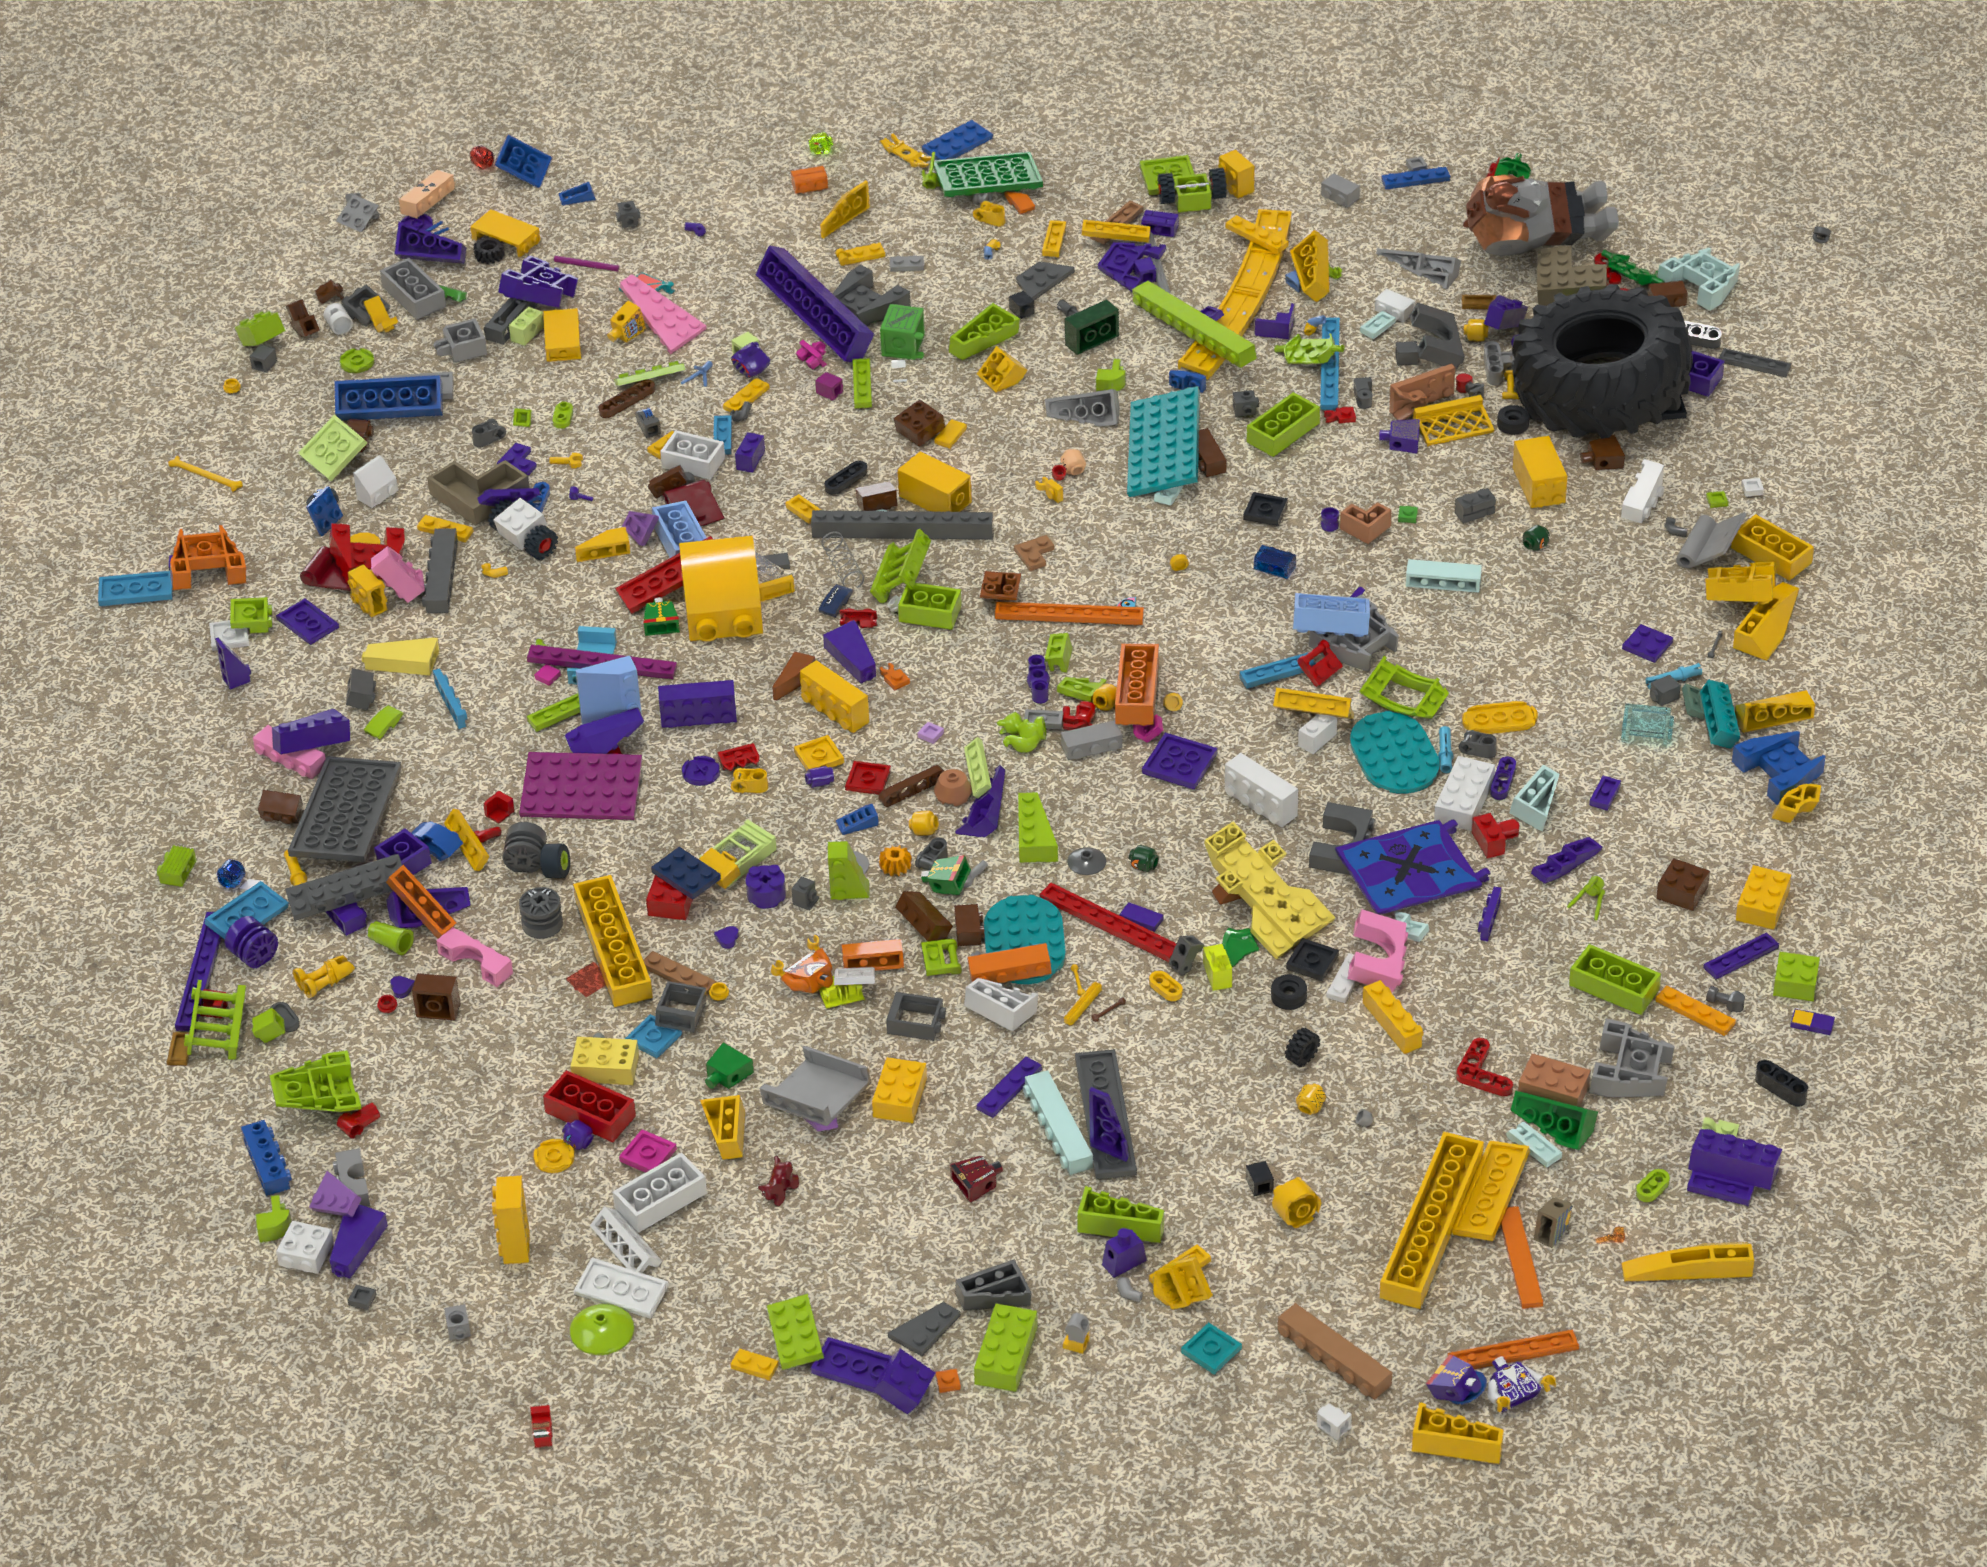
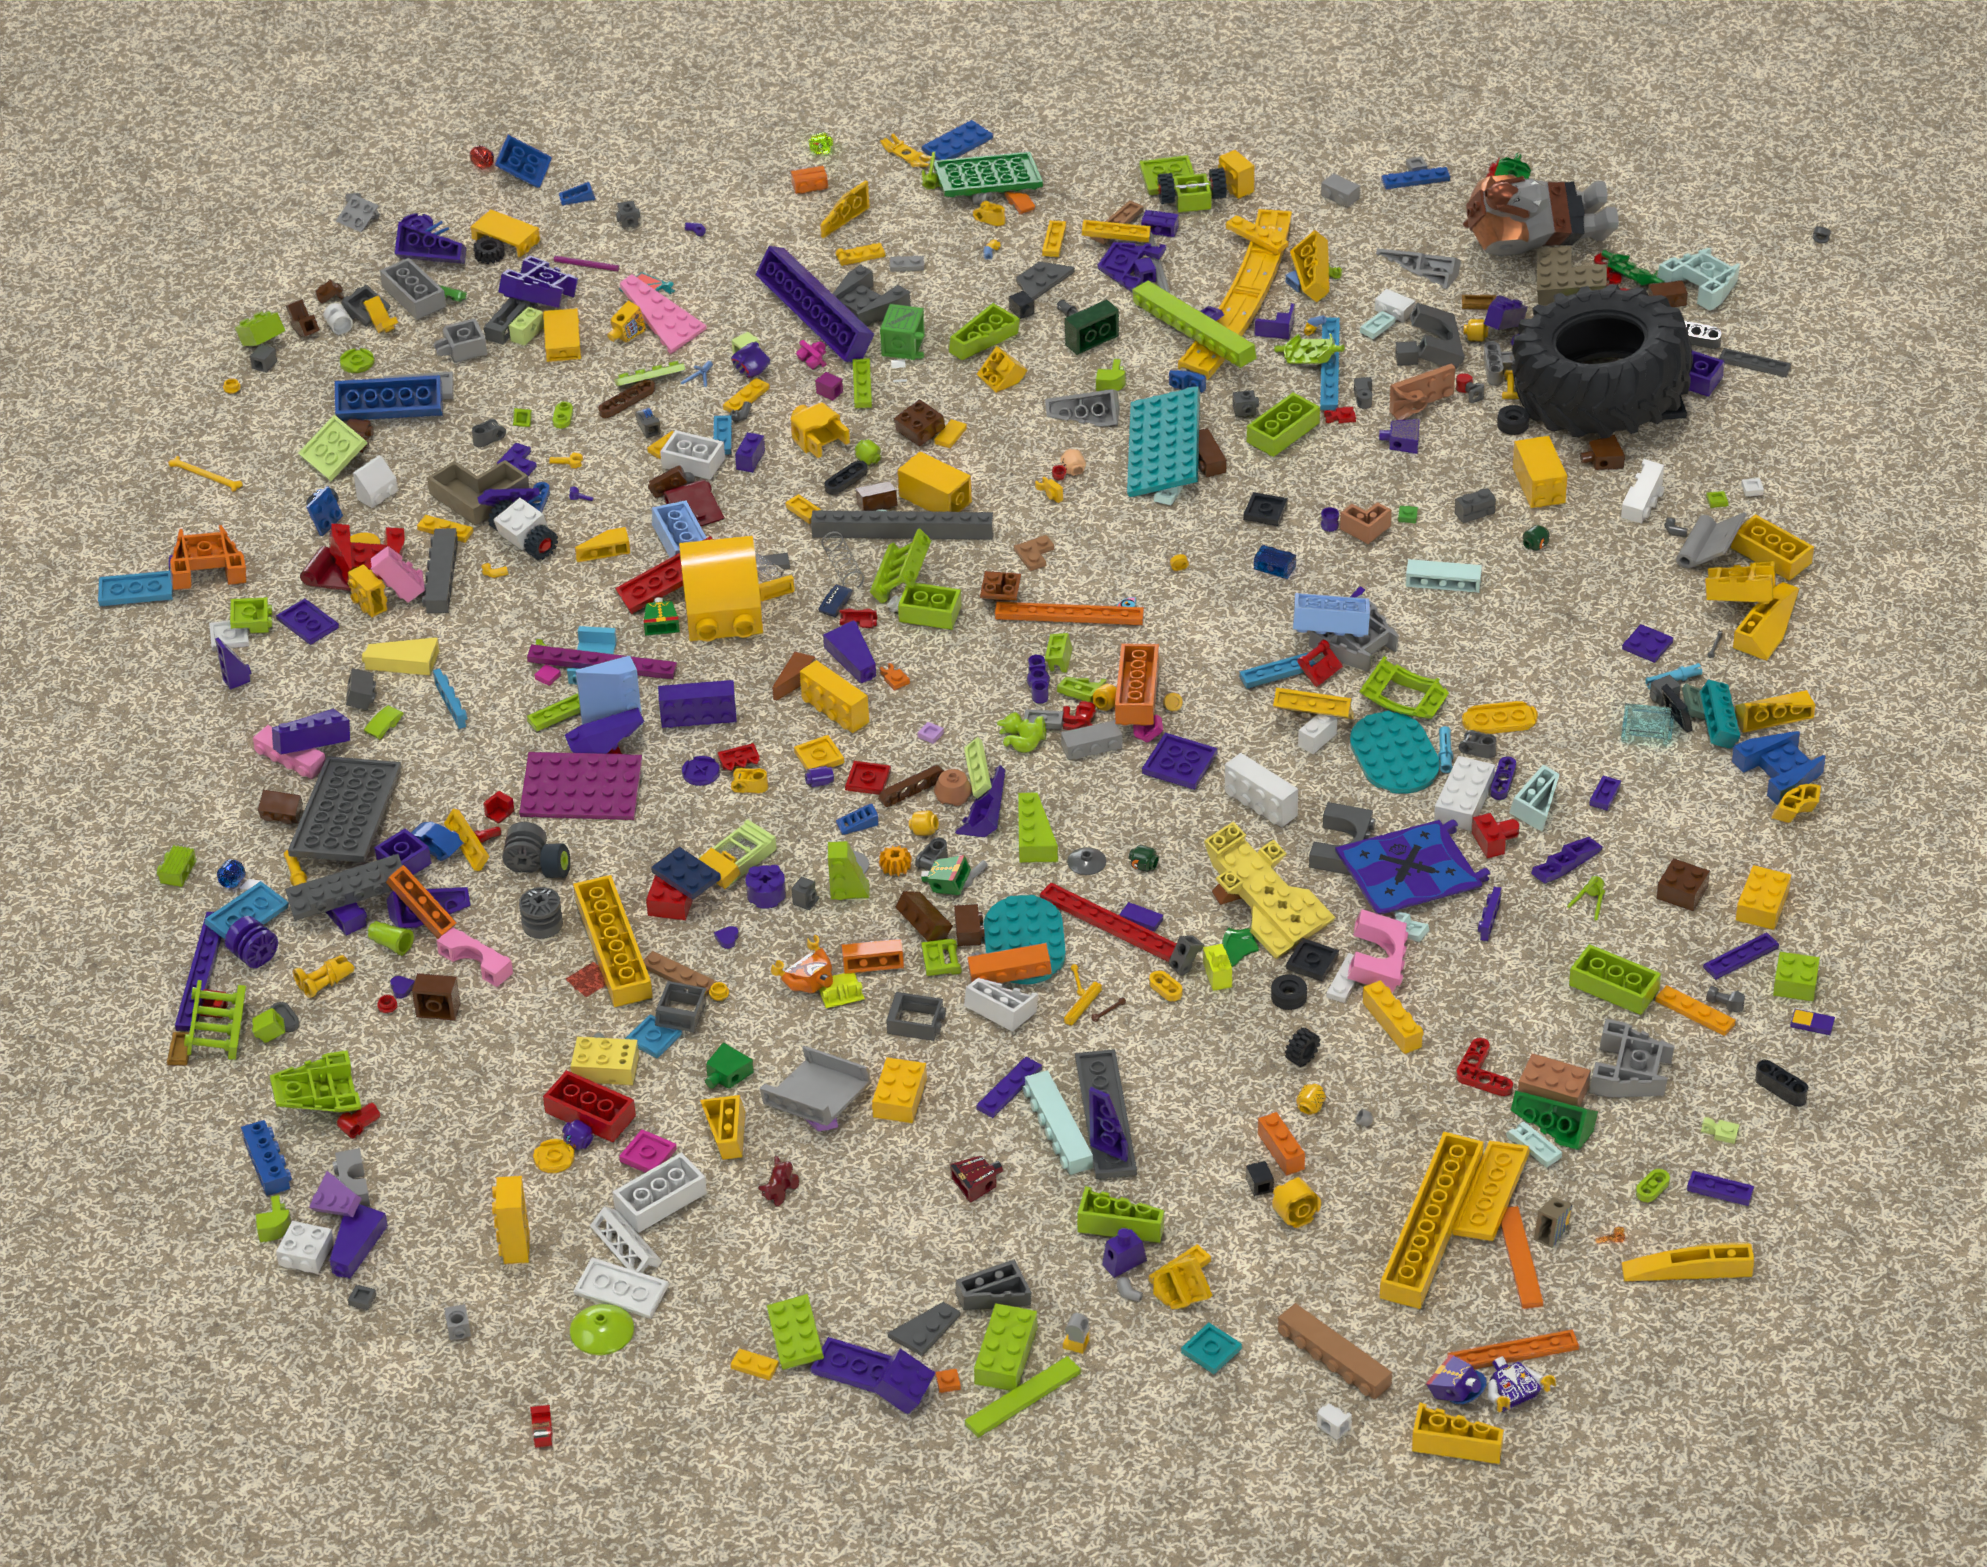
light nougat brick [399,170,455,218] -> none
medium lavender wing [622,511,659,546] -> none
white tile [834,967,875,985] -> none
yellow fence [1413,395,1494,446] -> none
dark purple brick [1688,1129,1783,1190] -> none
none -> yellow piece [790,402,850,458]
none -> lime head [854,439,881,465]
none -> lime tile [965,1356,1081,1438]
none -> orange brick [1258,1112,1305,1176]
none -> black plate [1661,684,1693,733]

